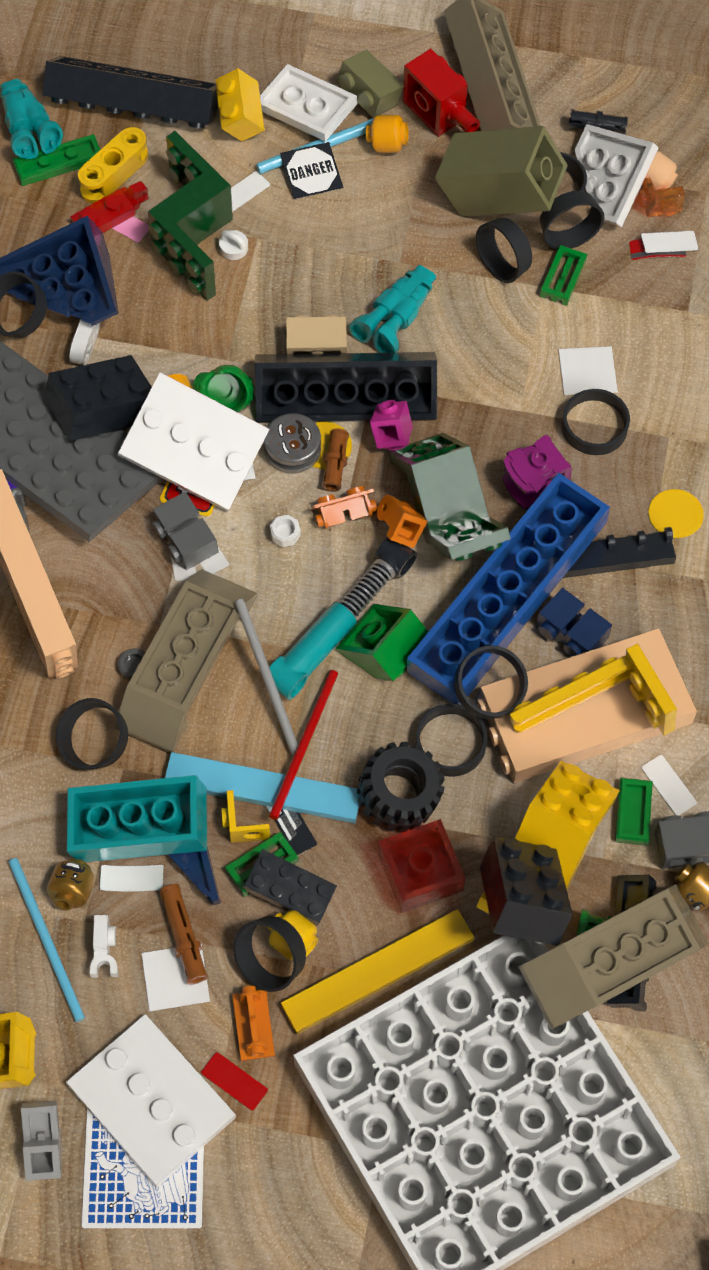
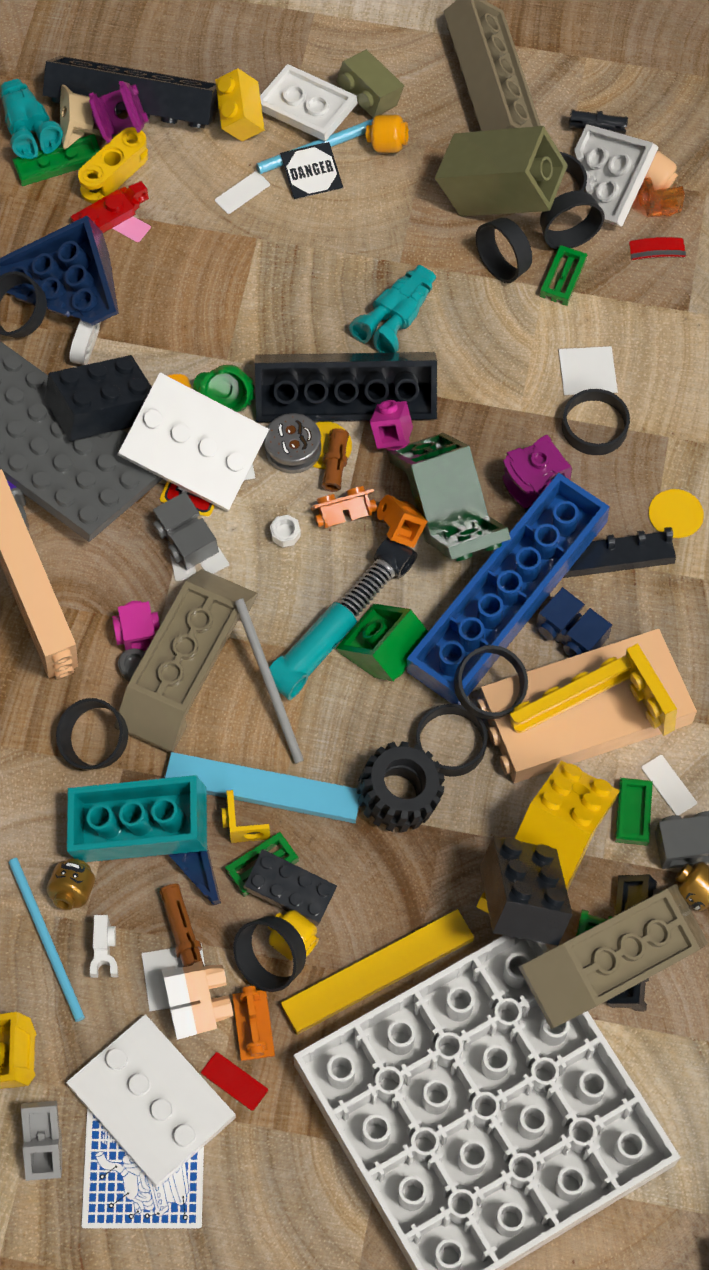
white sticker [100,865,164,891] -> none
dark green bracket [148,130,233,301] -> none
white tile [219,230,248,260] -> none
black sticker [266,806,317,856] -> none
red axle [269,670,338,820] -> none
tan brick [286,315,347,354] -> none
clear red brick [378,819,466,913] -> none
red brick [402,48,480,137] -> none
white sticker [641,231,698,253] -> none
none -> tan piece [60,85,101,150]
none -> magenta piece [89,81,150,142]
none -> dark pink brick [112,601,160,651]
none -> hips [161,961,234,1040]

